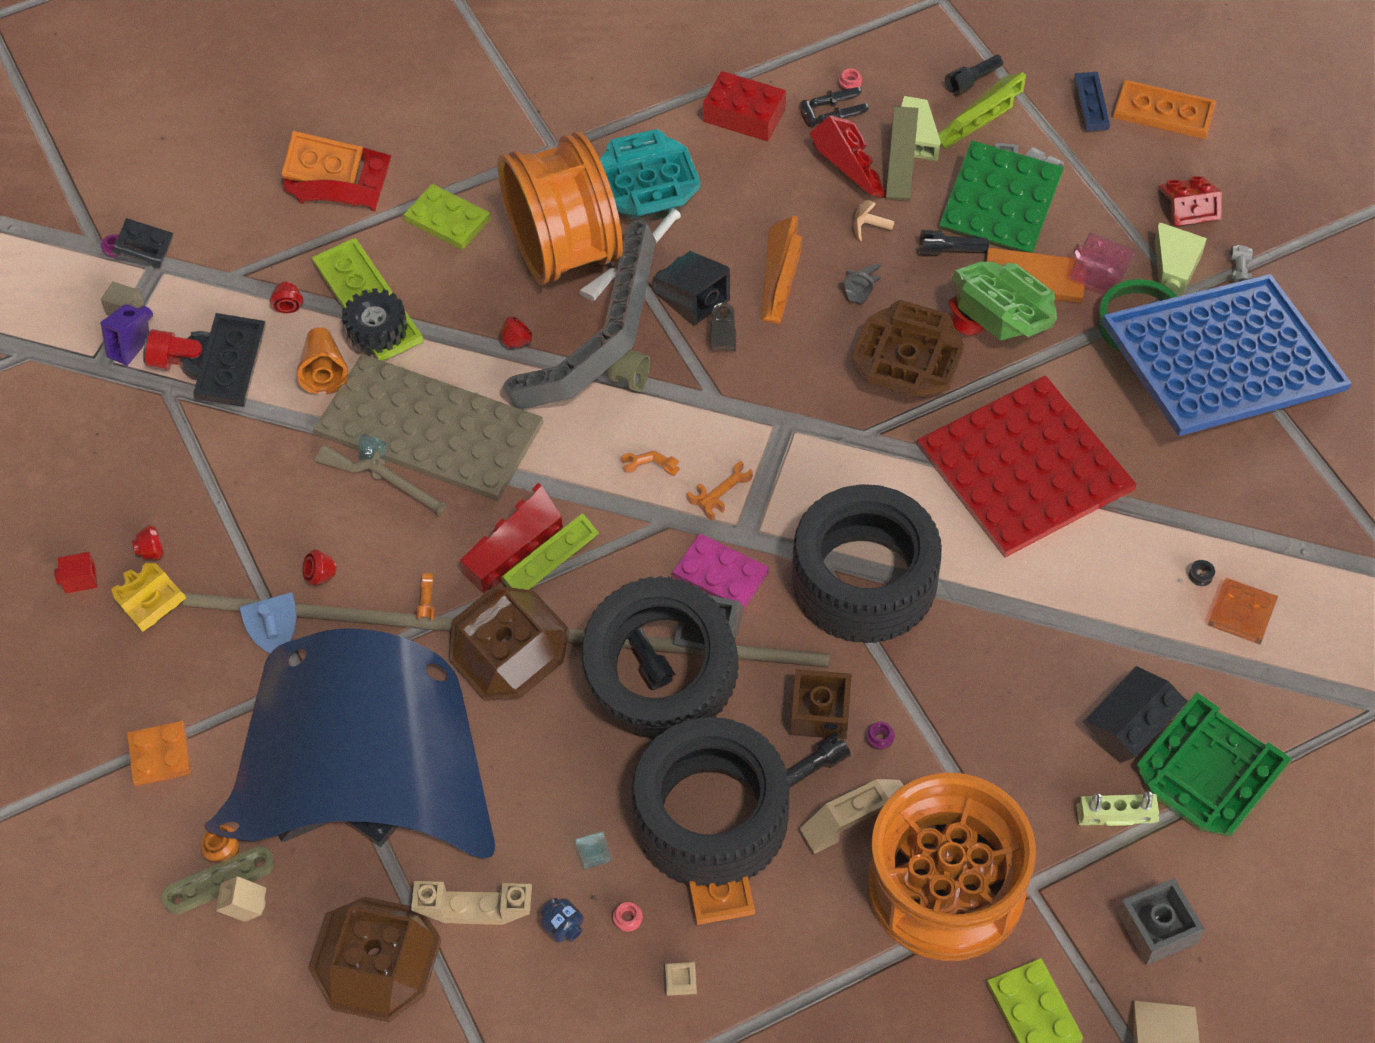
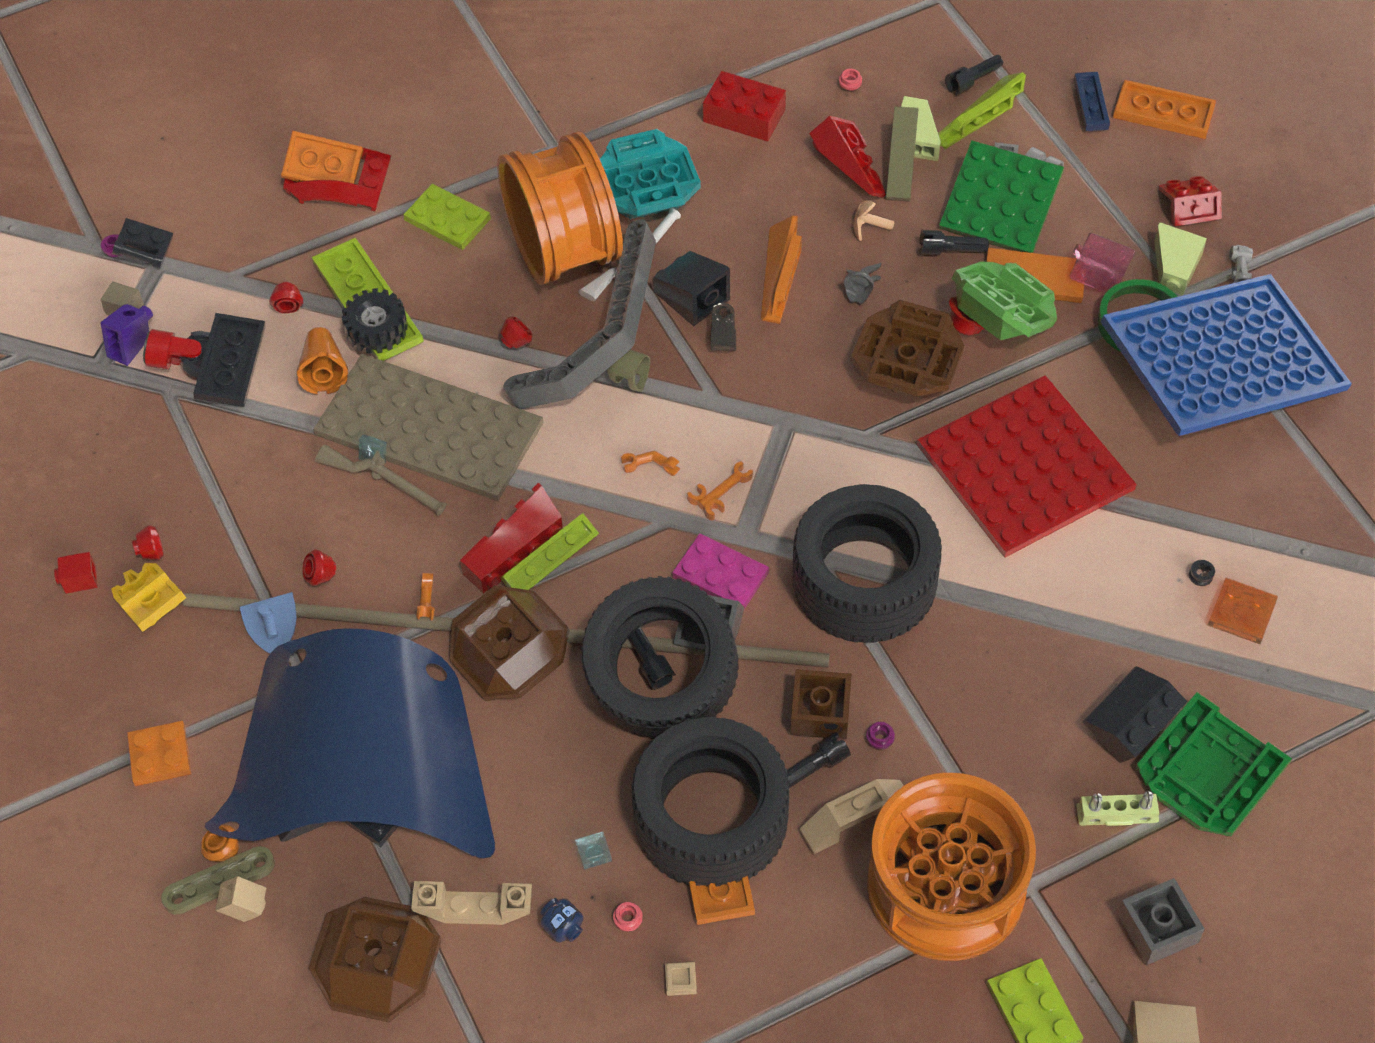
black piece [800,87,869,127] -> none

